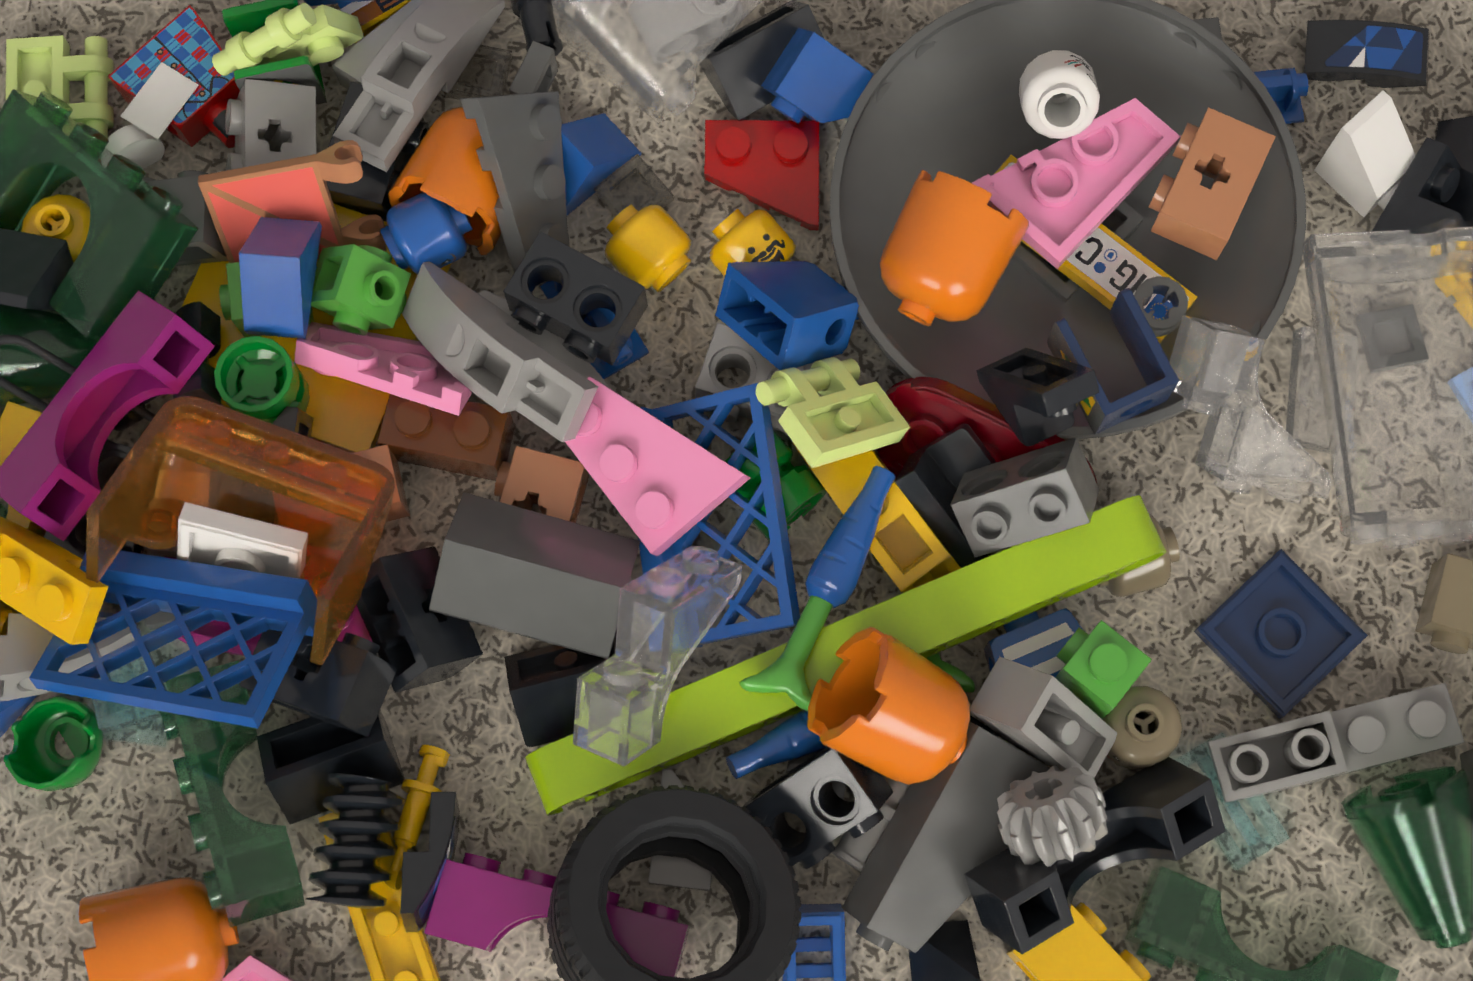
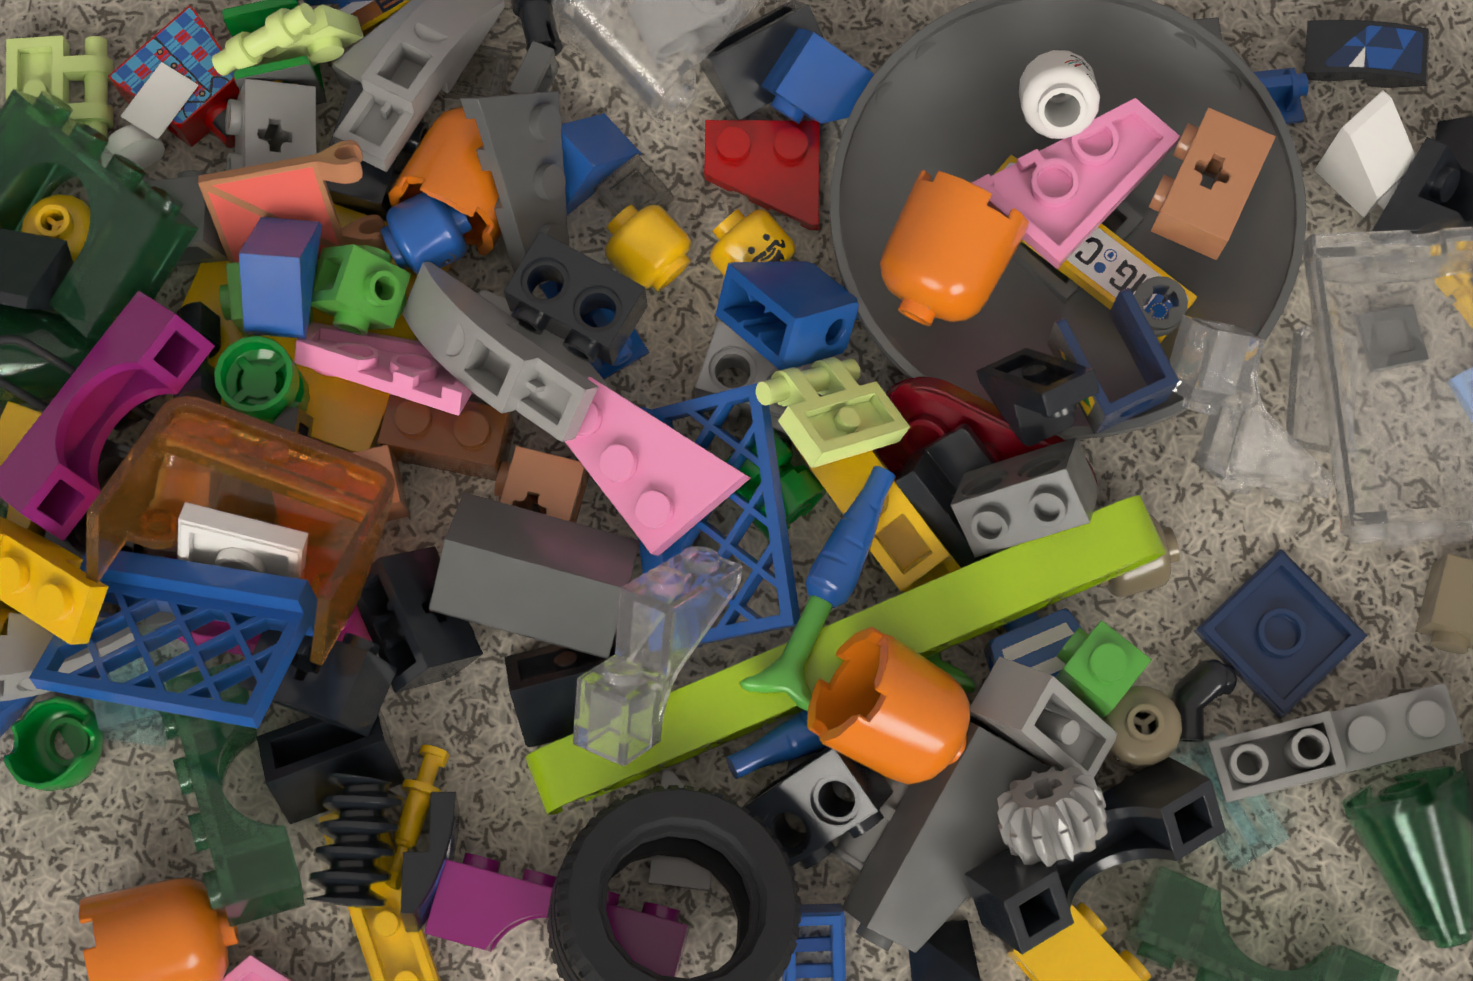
none -> black arm [1173,659,1237,742]

